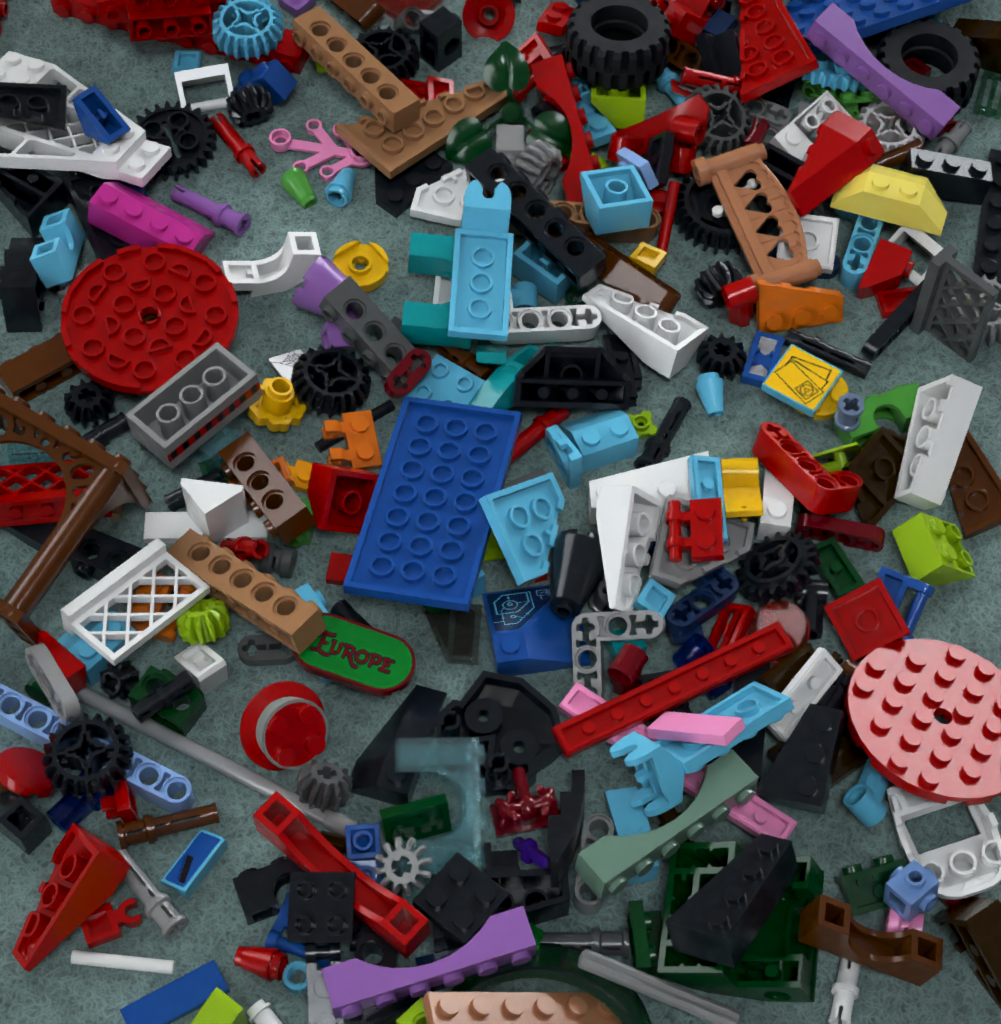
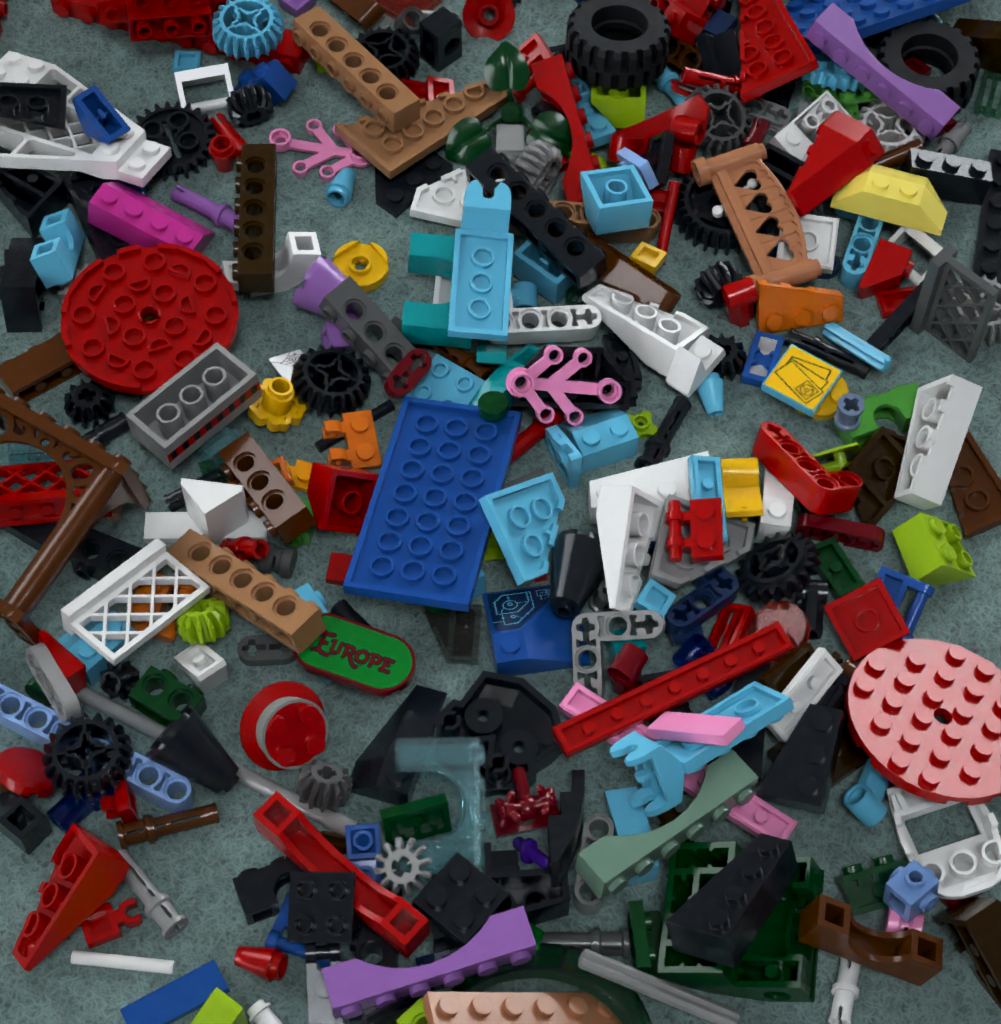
black pin [129,670,196,724] -> none
slope [161,829,228,900] -> none
bright green cone [281,167,318,210] -> none
medium azure axle [282,961,307,994] -> none
red plate [536,2,575,37] -> none
none -> black cone [145,705,240,794]
none -> red cone [208,134,236,173]
none -> dark brown brick [232,144,277,293]
none -> dark green tile [478,391,509,421]
none -> bright pink plant [505,345,622,426]
none -> white slope [665,335,726,398]
none -> medium azure axle [822,322,892,372]

